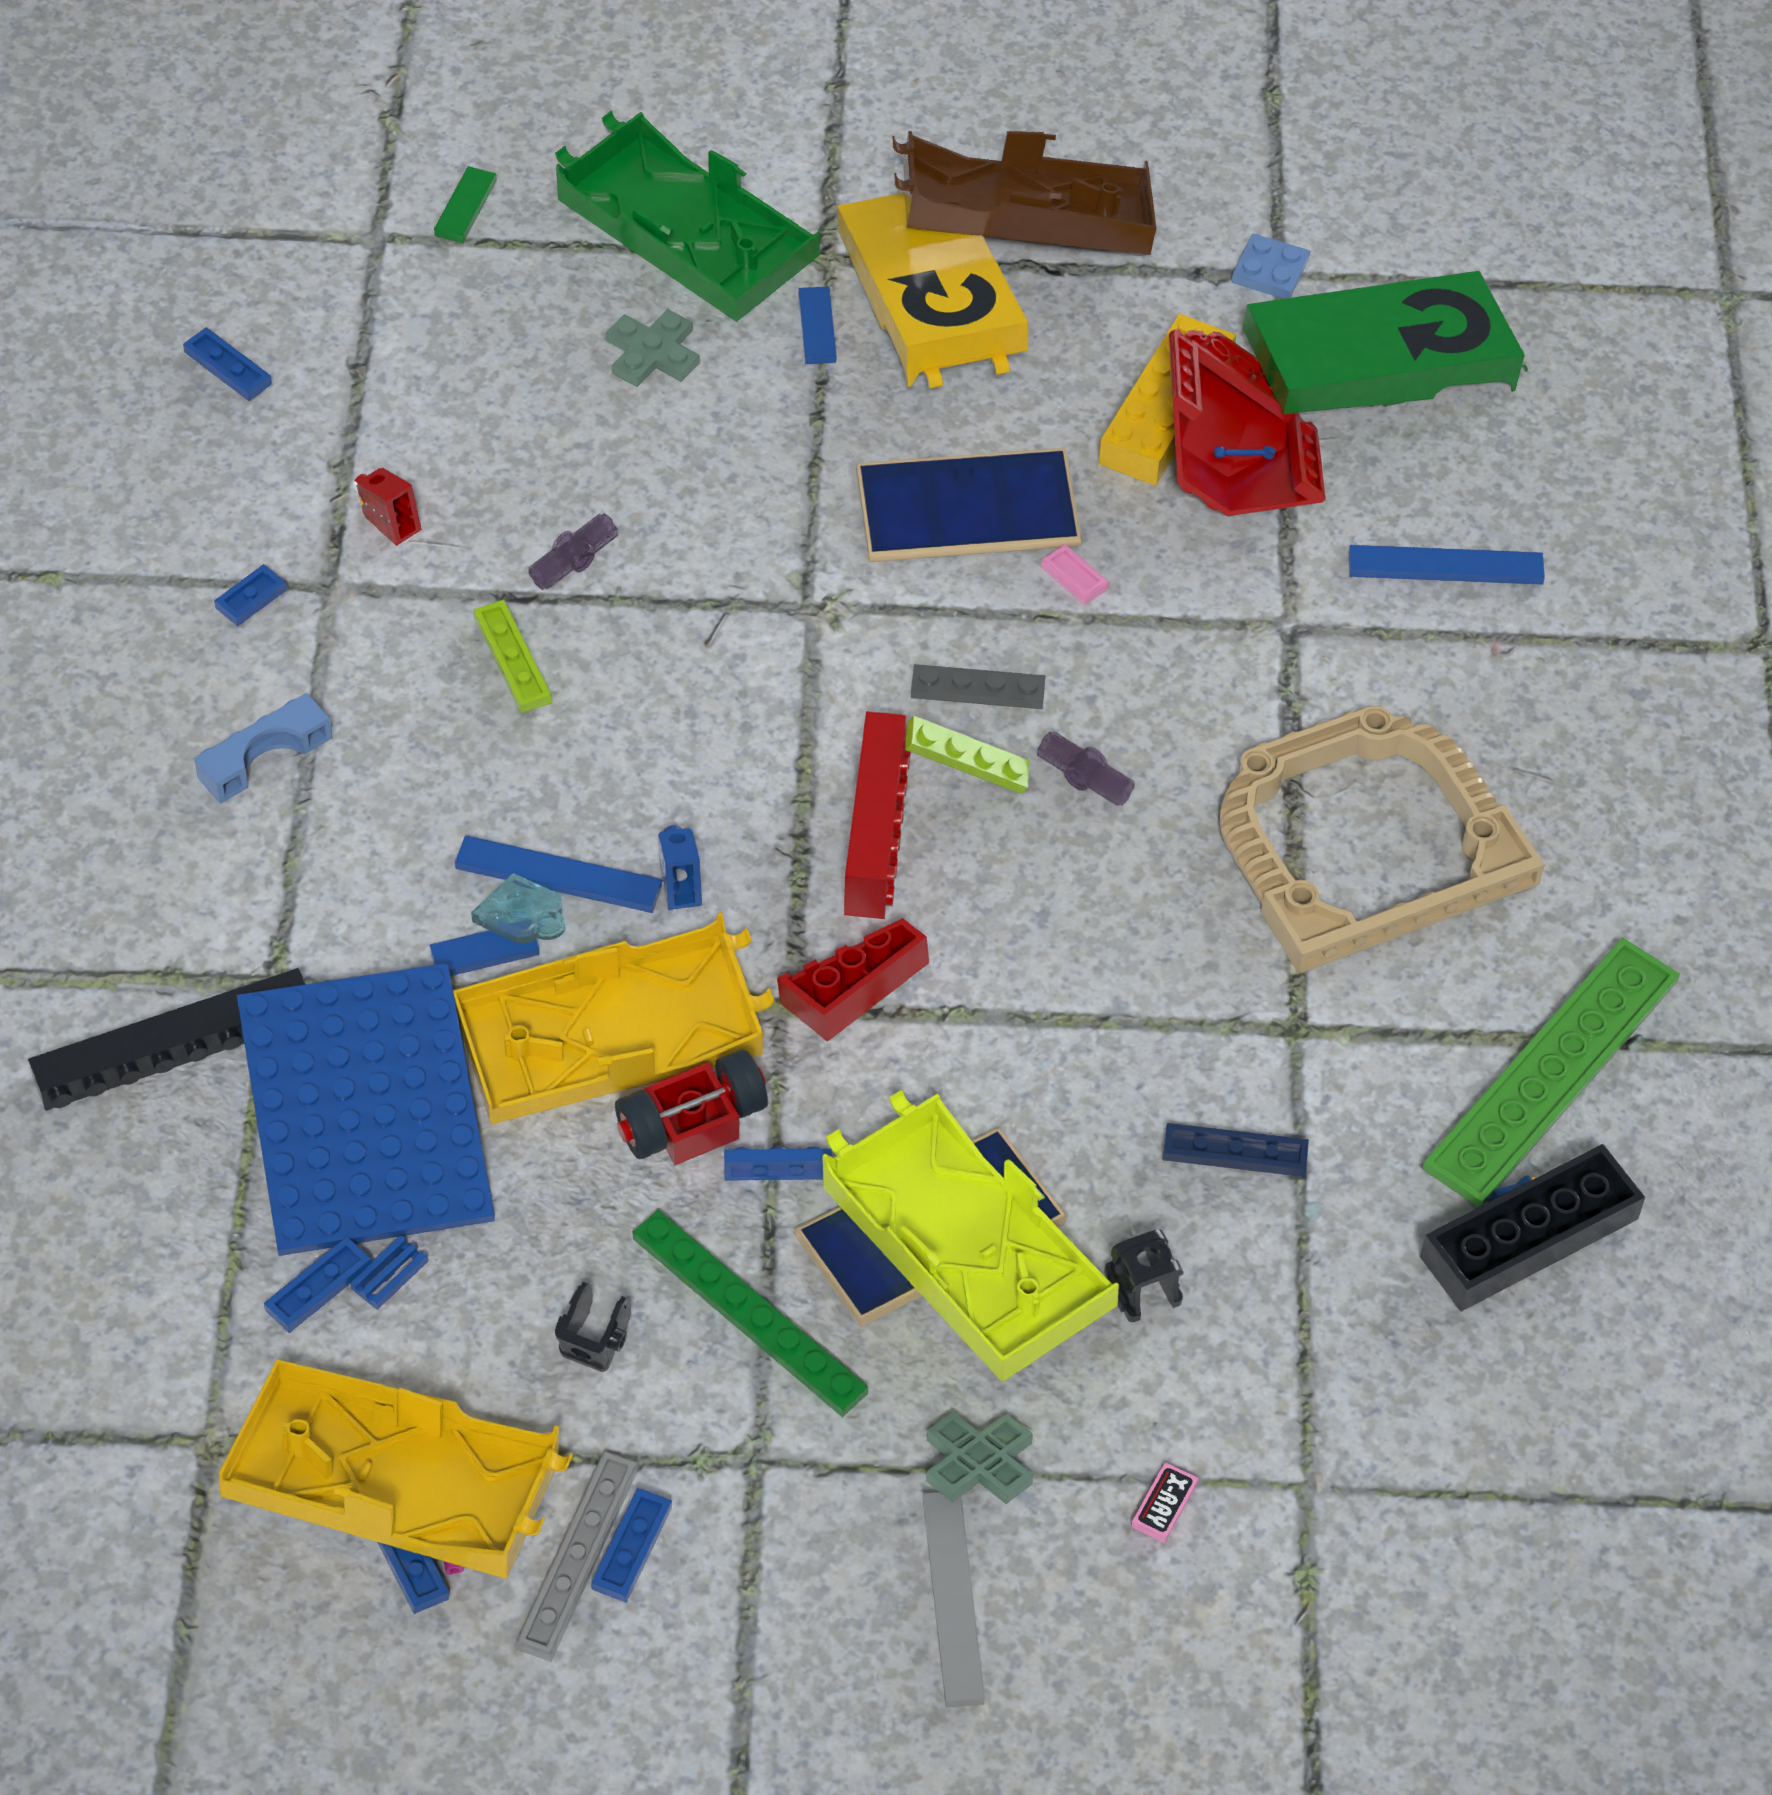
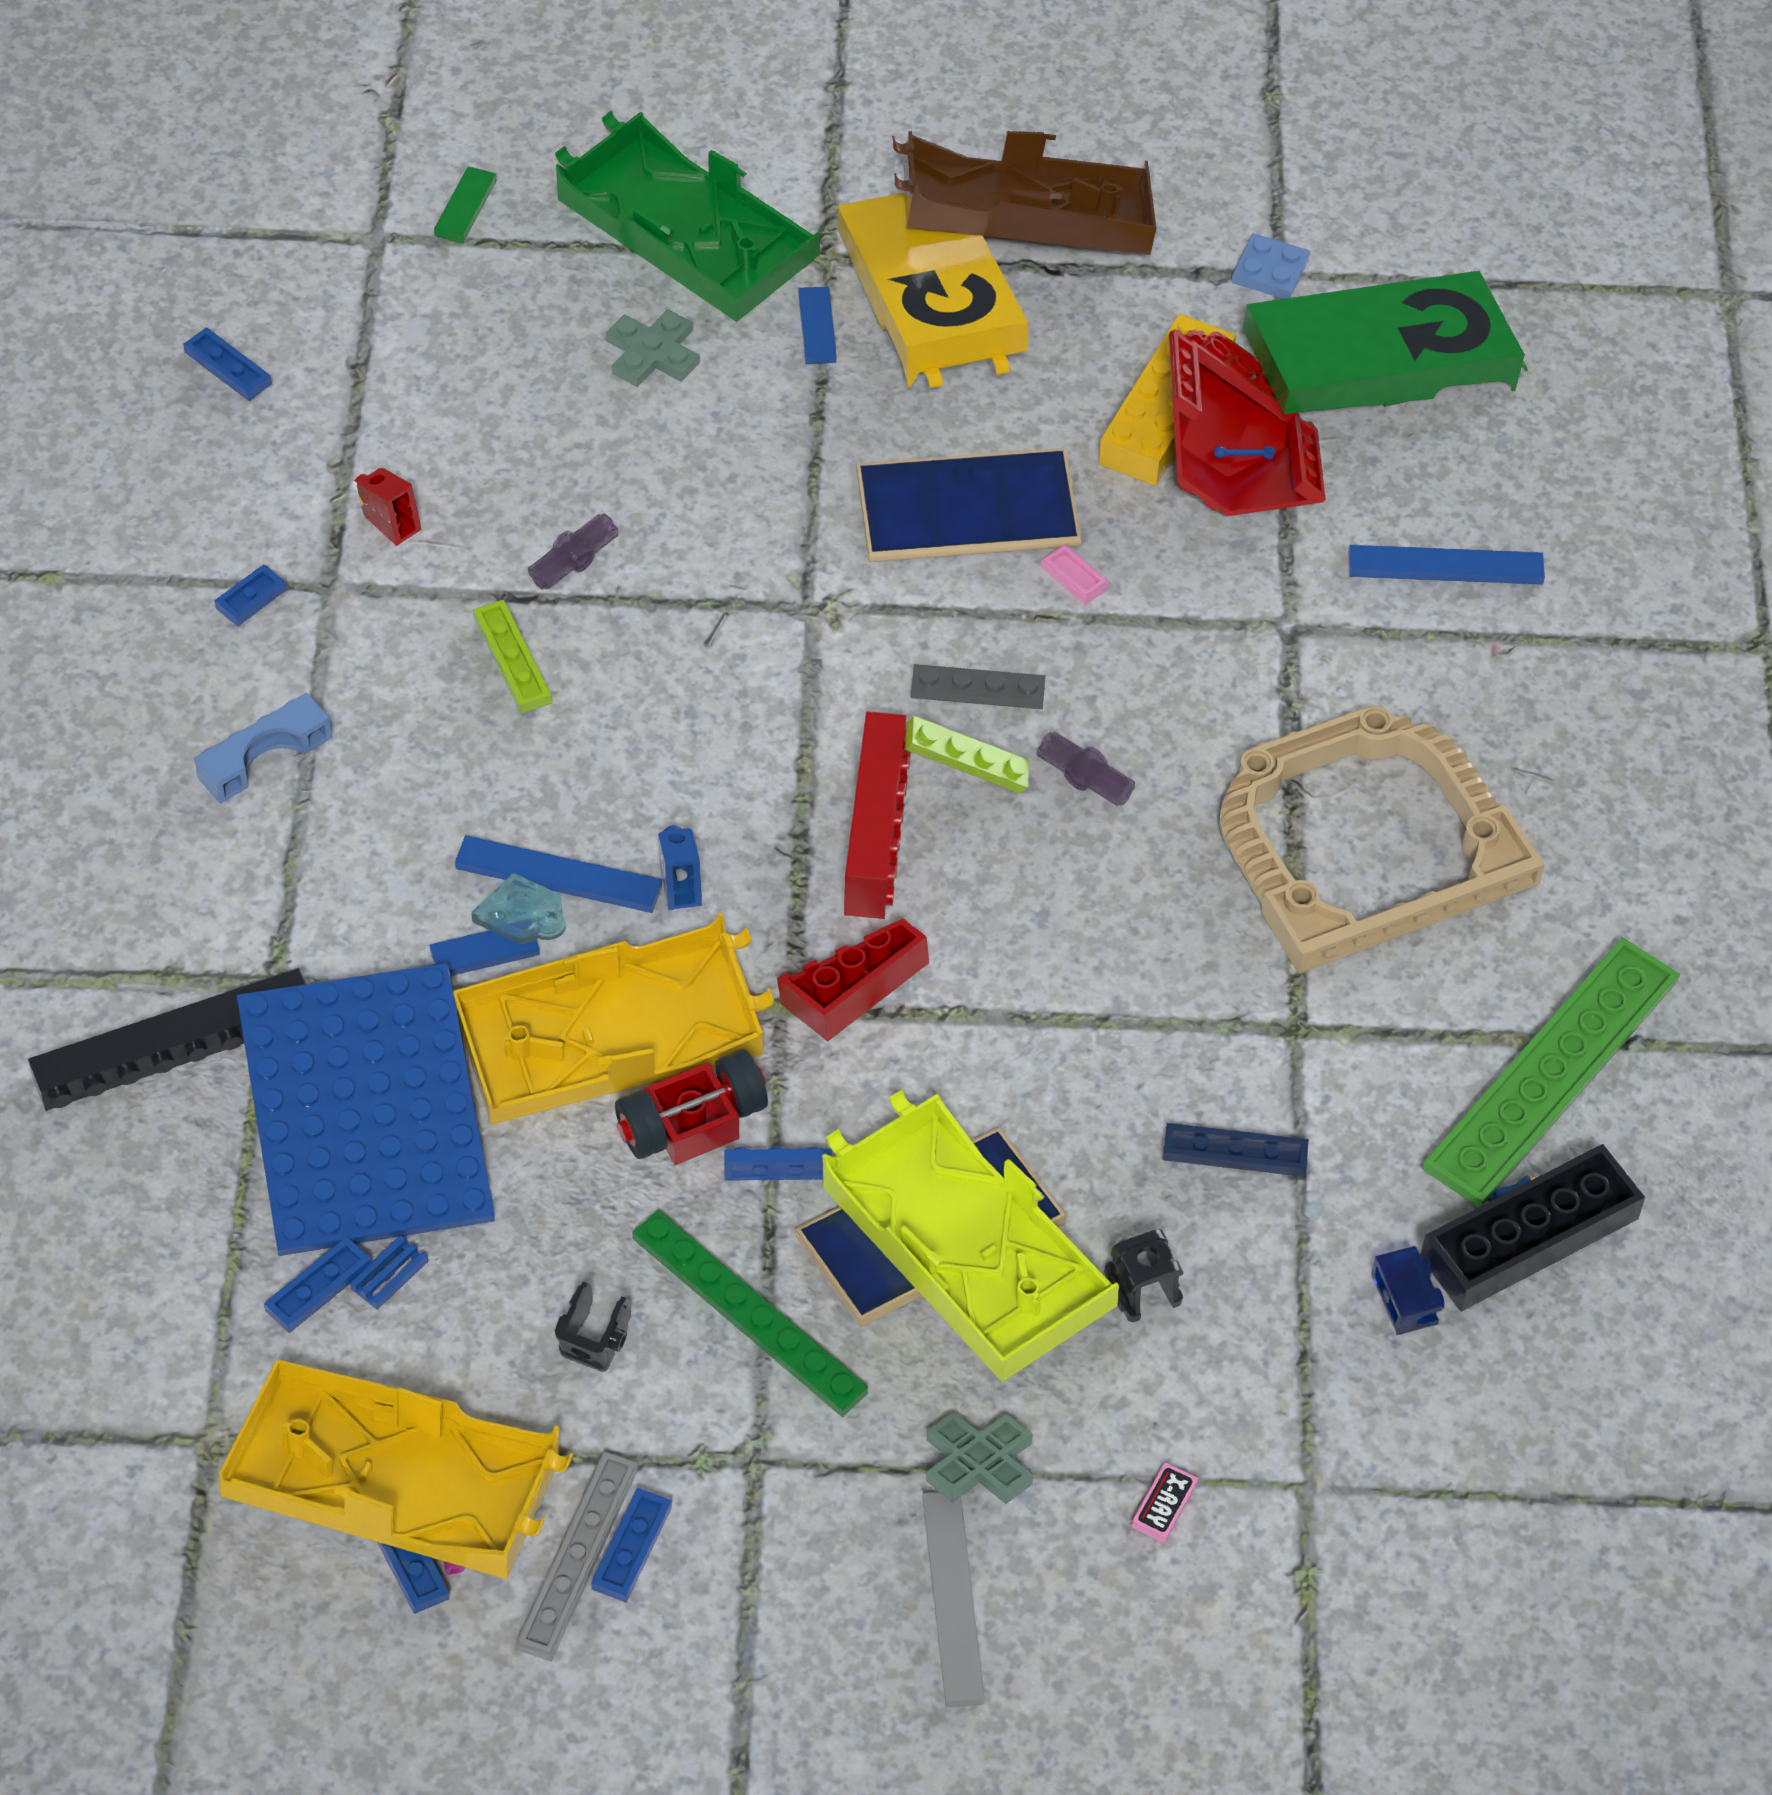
none -> clear blue brick [1371,1246,1445,1335]

